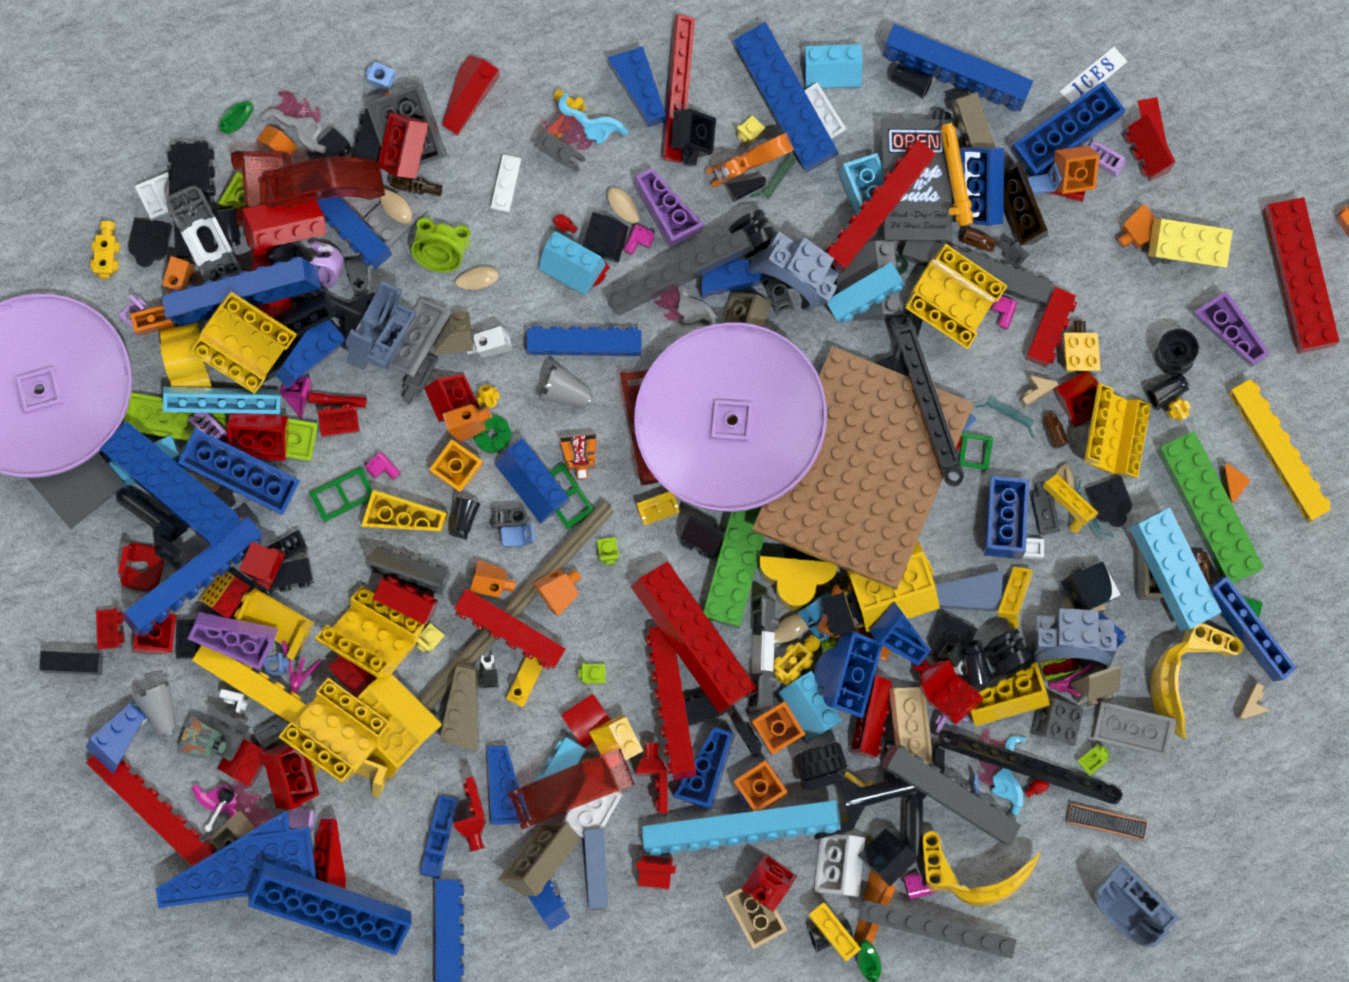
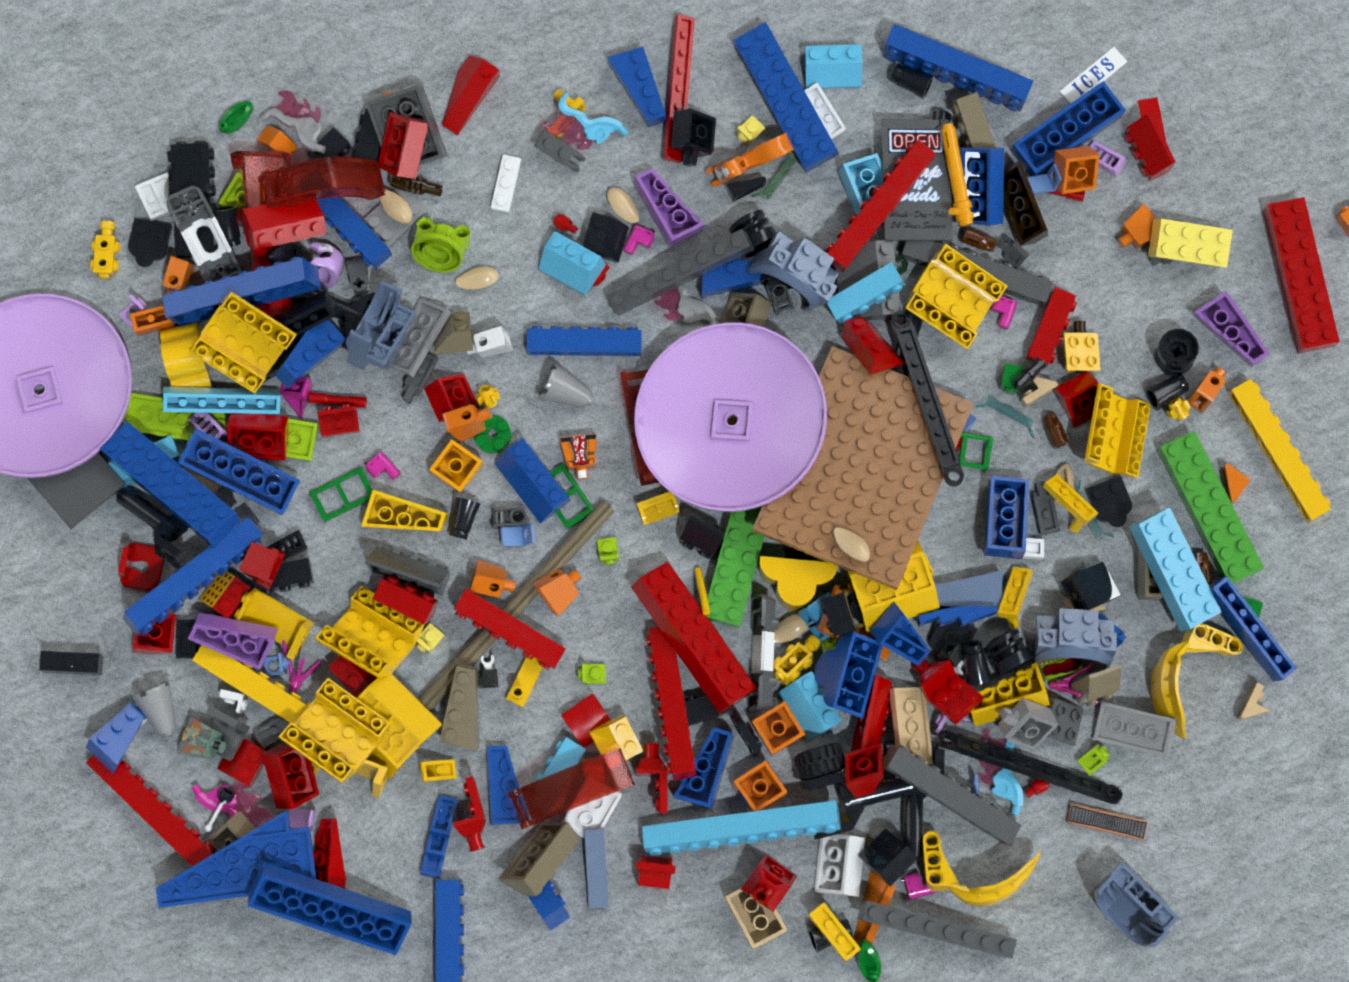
red bracket [96,608,125,650] -> none
light blue brick [366,62,396,92] -> none
none -> yellow slope [420,759,457,783]
none -> yellow bar [694,567,710,615]
none -> tan arm [834,527,870,562]
none -> red slope [841,316,903,375]
none -> red slope [845,743,883,798]
none -> blue slope [916,606,998,628]
none -> light grey hinge [998,698,1058,750]
none -> green brick [999,363,1024,394]
none -> black pin [1012,358,1046,391]
none -> orange torso [1188,367,1226,413]

